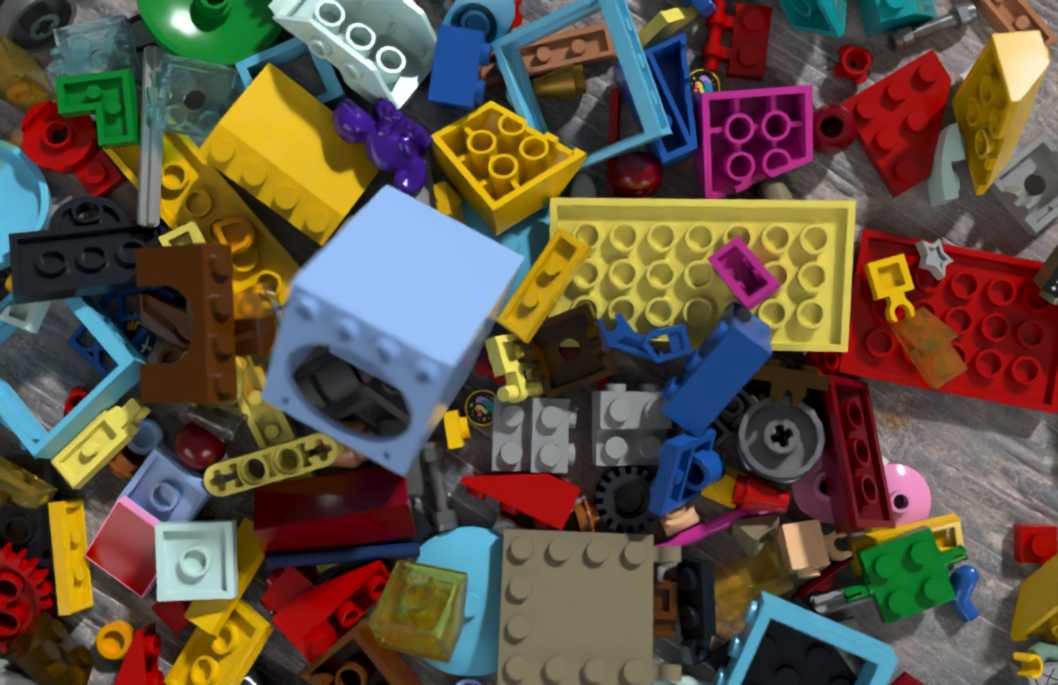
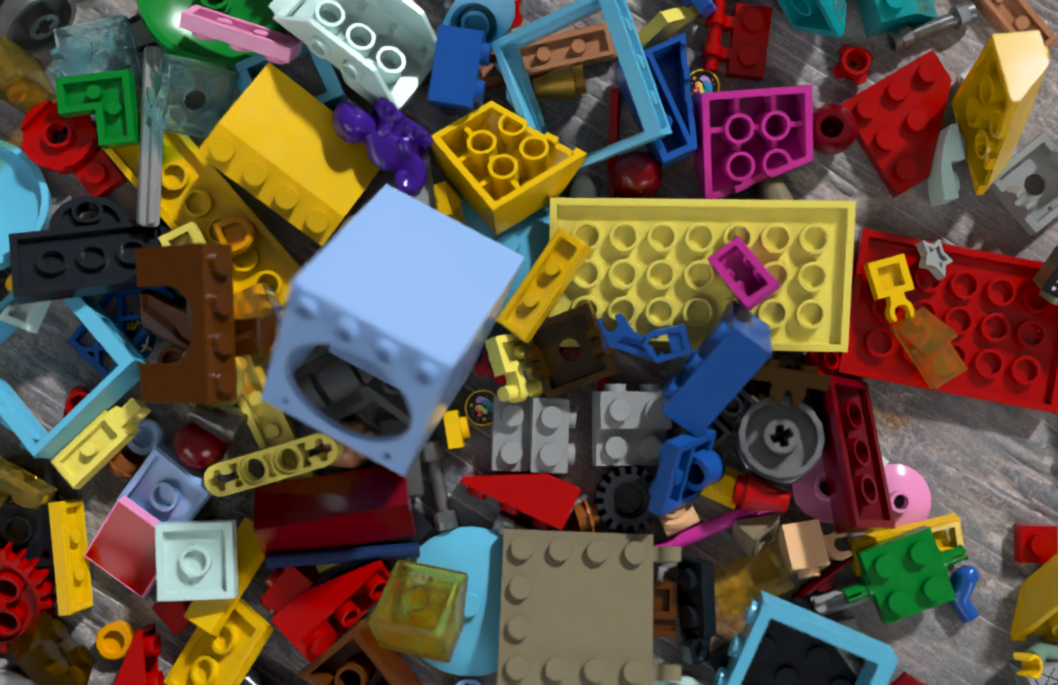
none -> bright pink plate [179,4,302,64]

